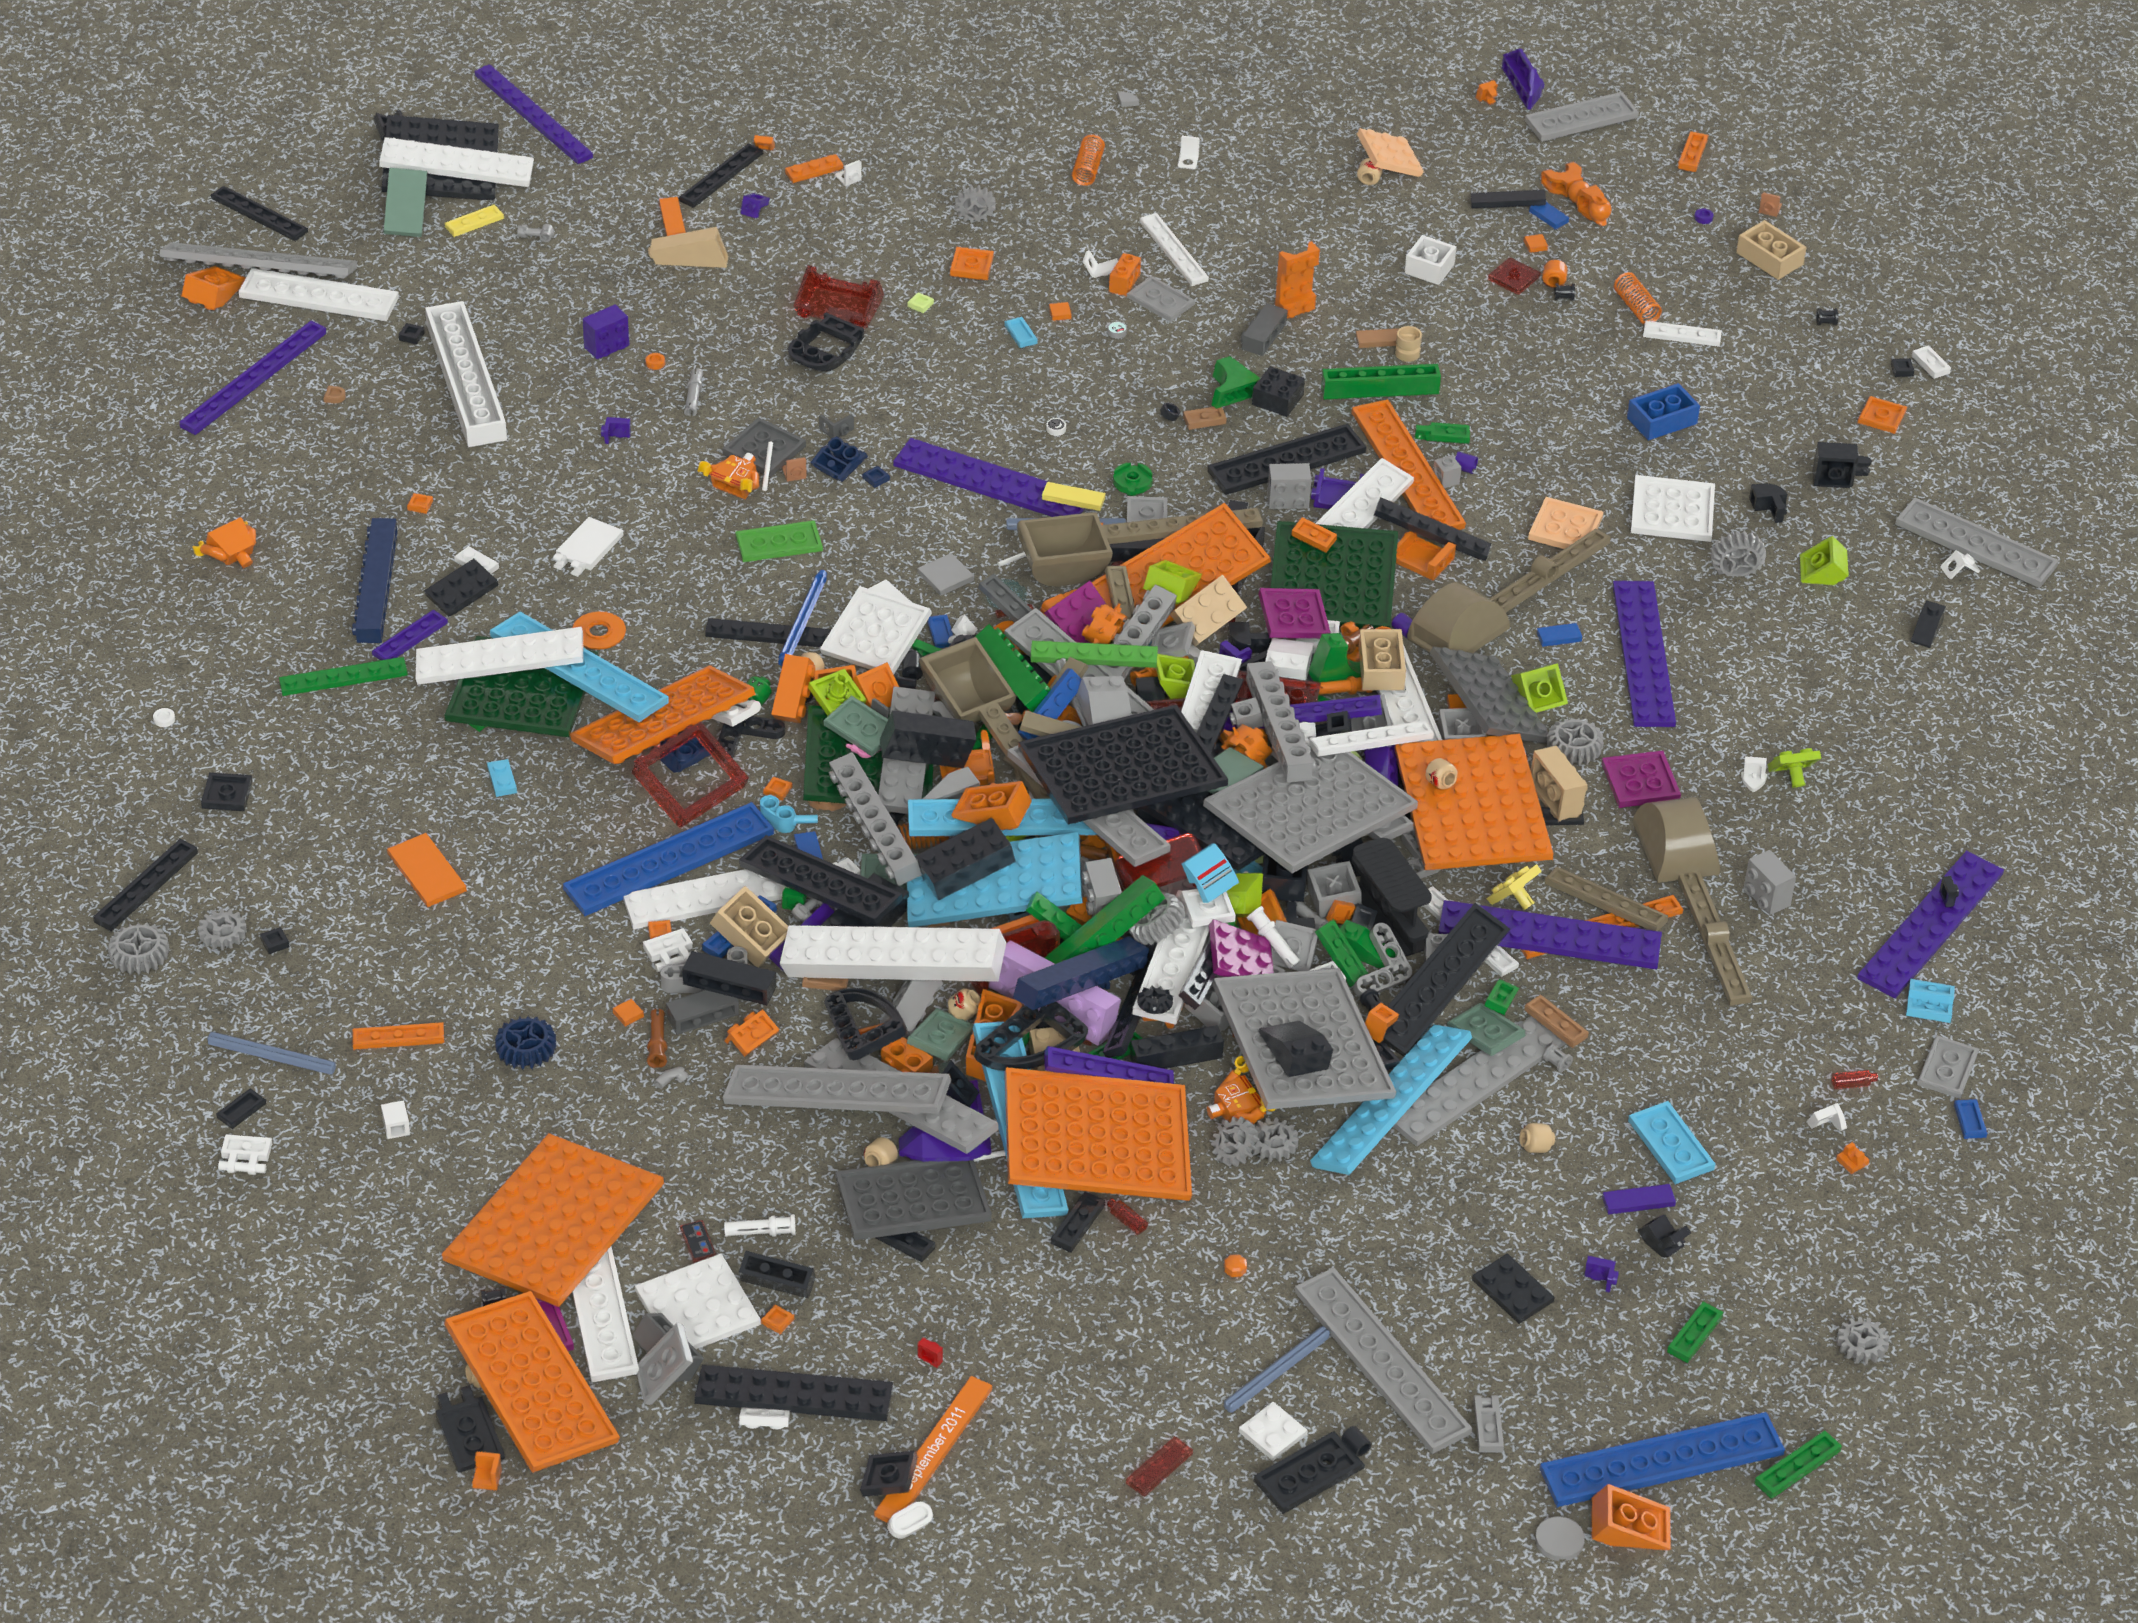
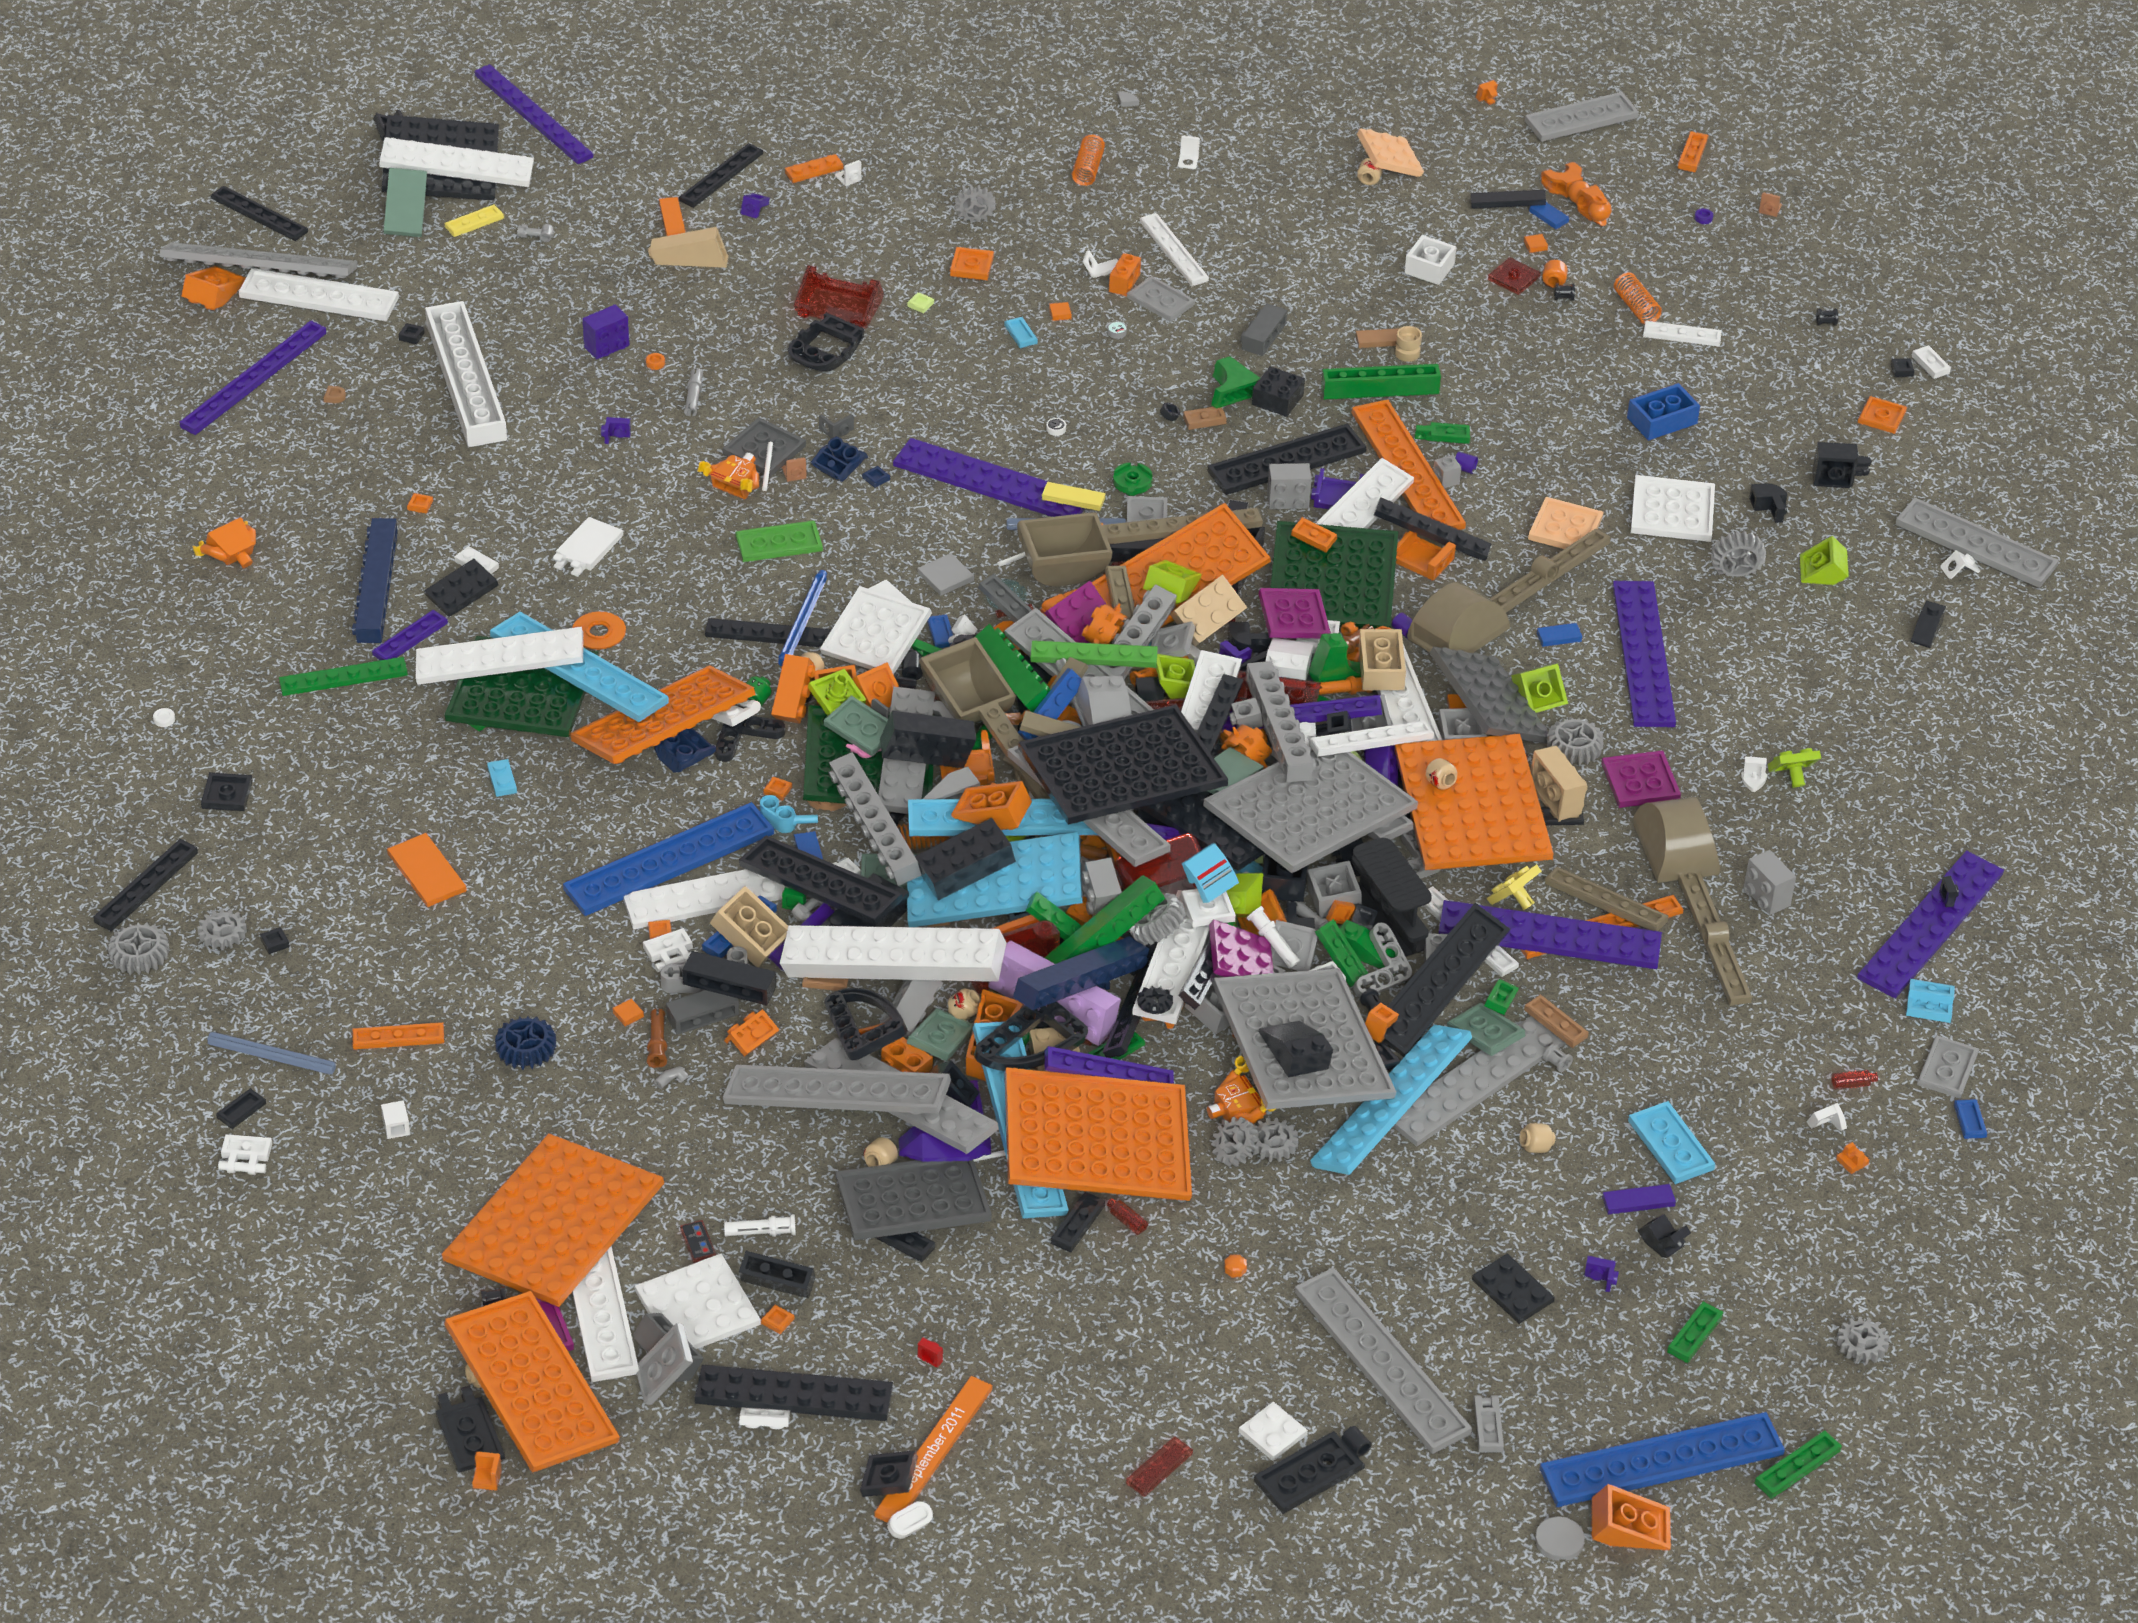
clear red window [631,721,749,828] -> none
orange tile [754,135,775,150] -> none
black brick [1130,1025,1224,1069] -> none
sand blue axle [1224,1326,1330,1413] -> none
orange piece [1275,241,1320,319] -> none
dark purple wedge [1502,48,1544,110] -> none
tan brick [1736,220,1807,280] -> none

